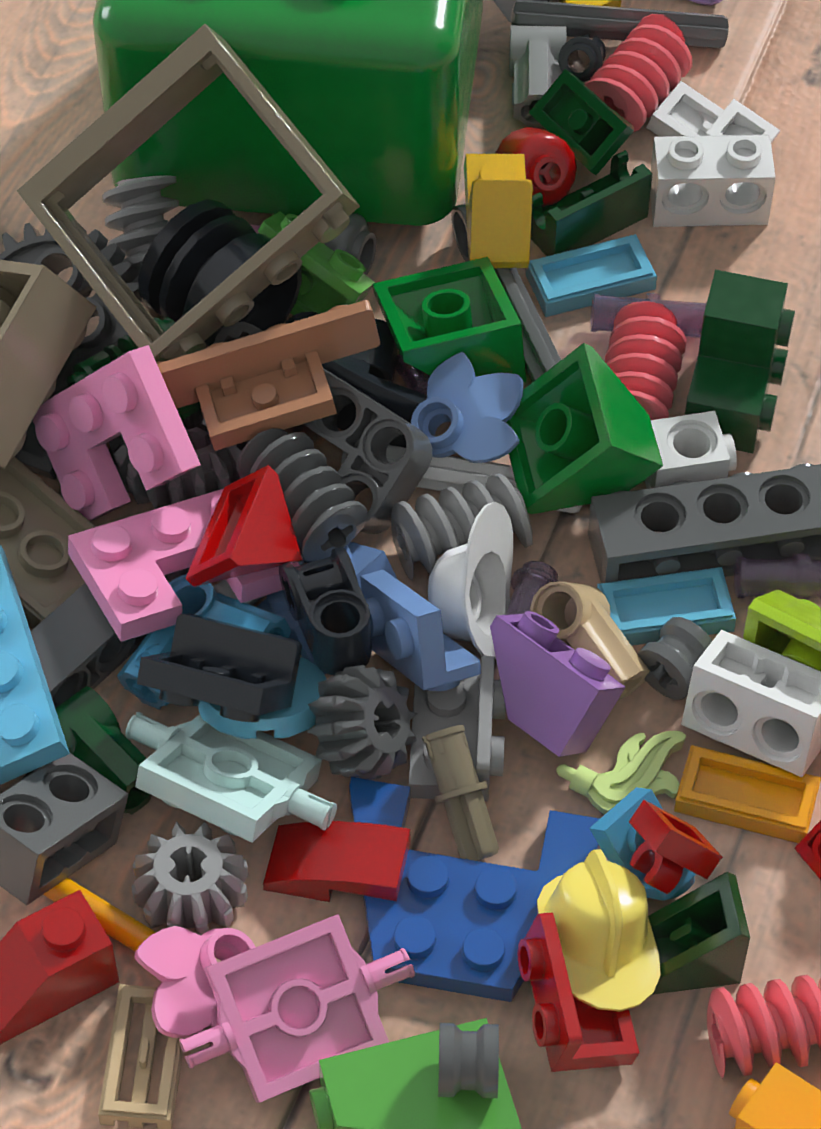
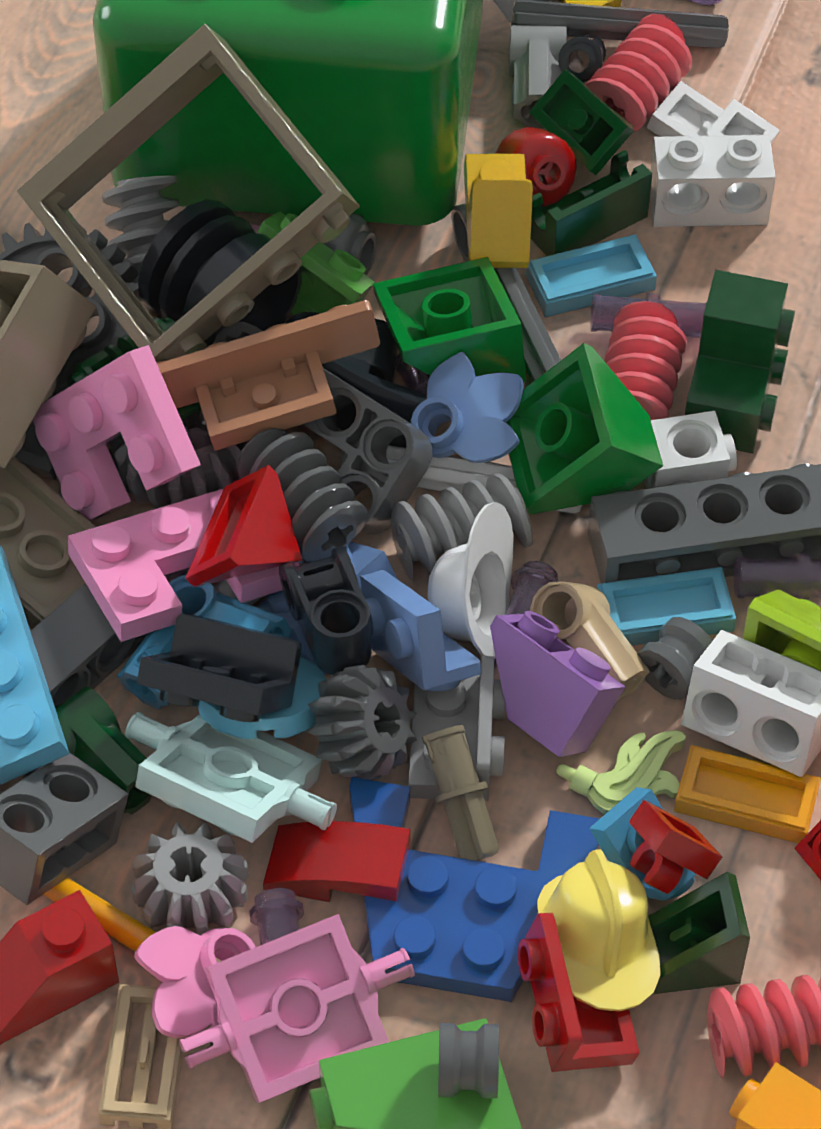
none -> clear purple pin [249,888,304,945]

